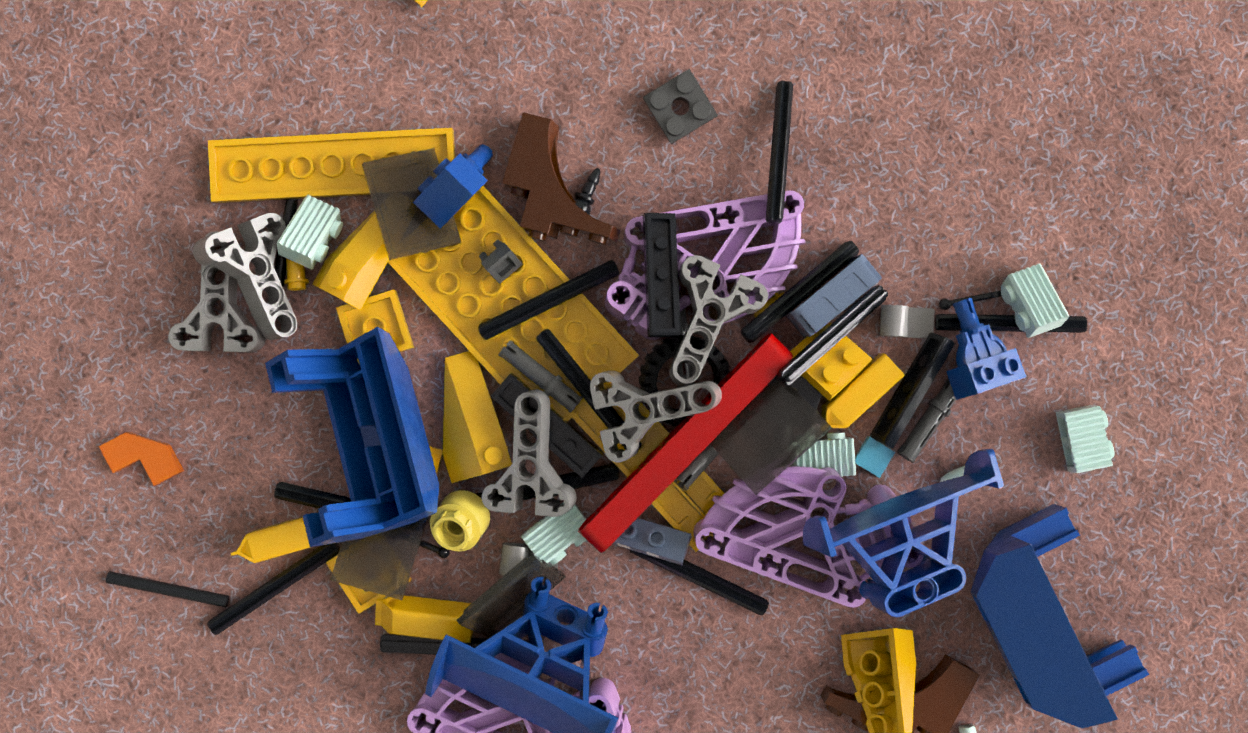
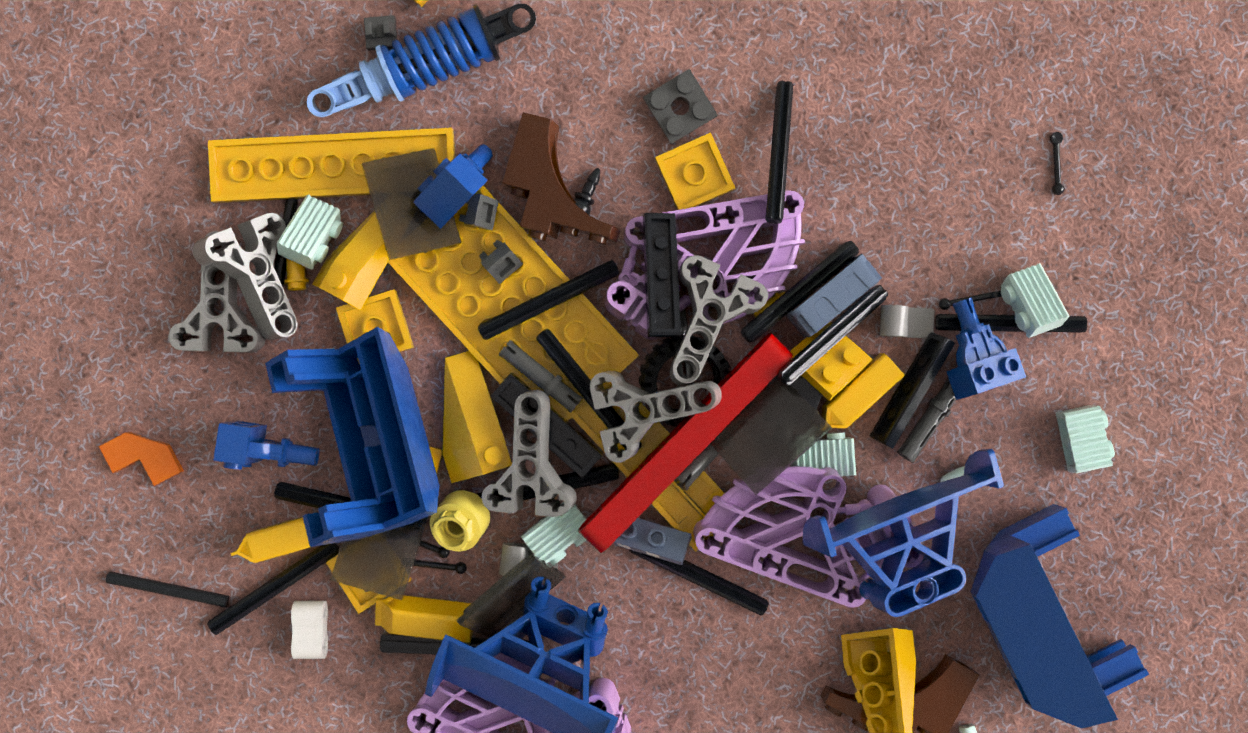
medium azure tile [855,436,895,478] -> none
none -> blue brick [213,421,320,470]
none -> white axle [291,601,328,659]
none -> piece [307,4,536,117]
none -> dark grey tile [364,15,398,51]
none -> black hinge [403,558,467,574]
none -> dark grey tile [459,193,499,231]
none -> yellow plate [655,132,735,210]
none -> black hinge [1050,132,1065,195]

